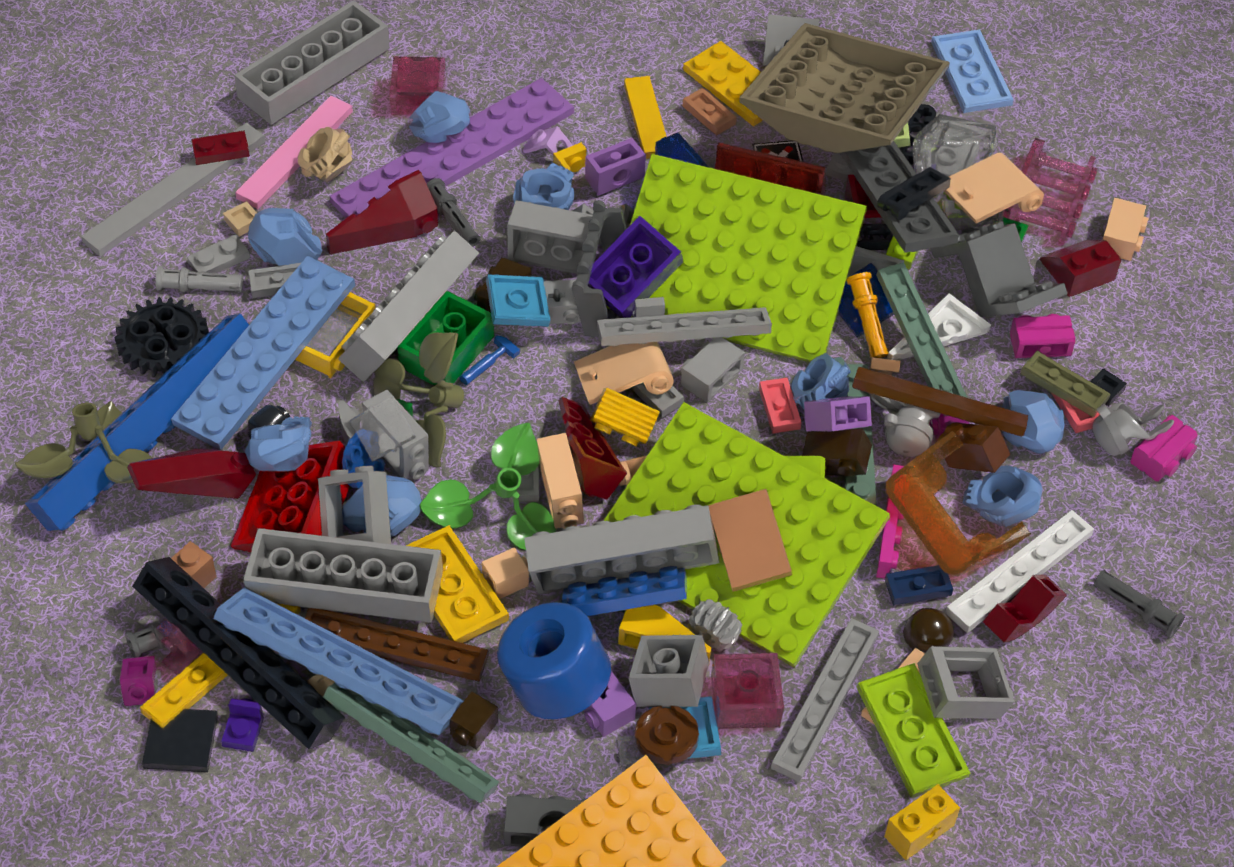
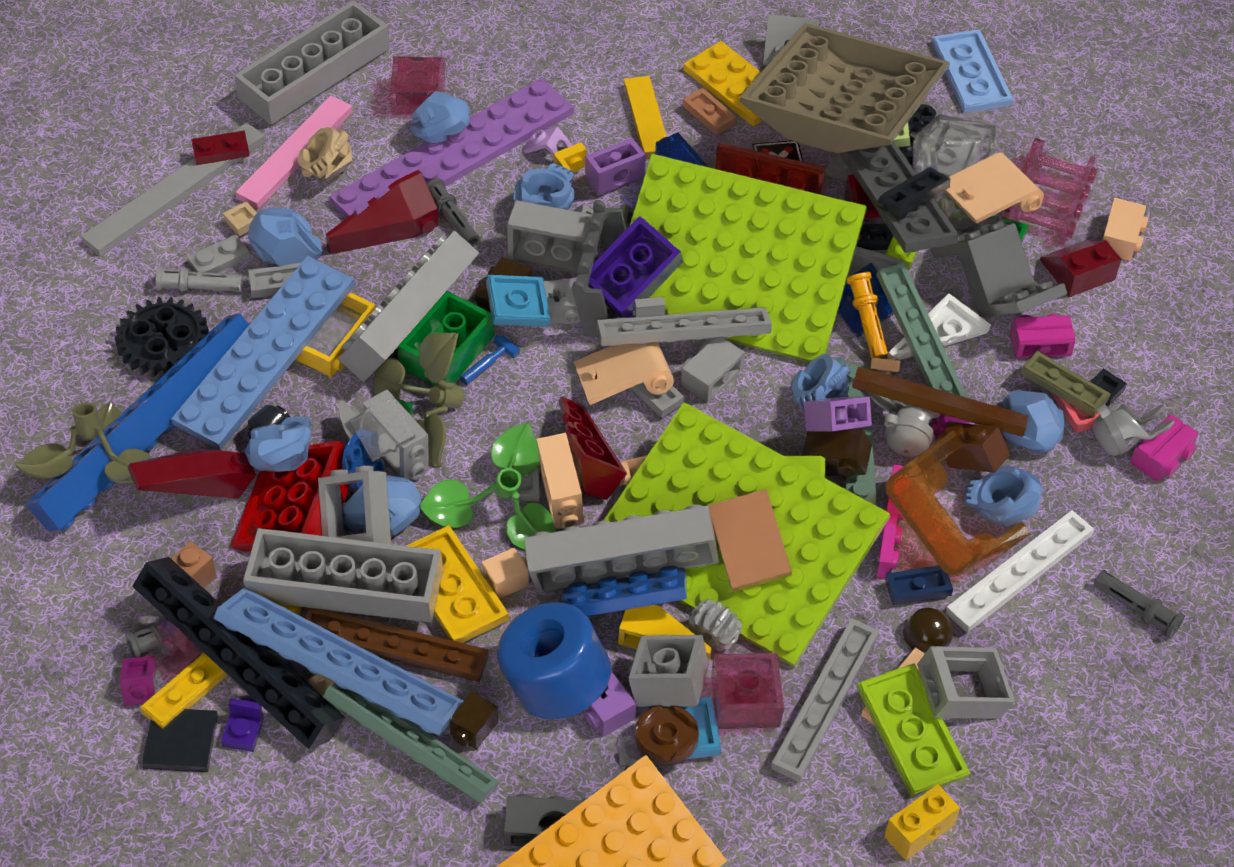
yellow brick [590,387,660,447] -> none
coral plate [759,378,802,434] -> none
dark red brick [983,575,1067,643] -> none

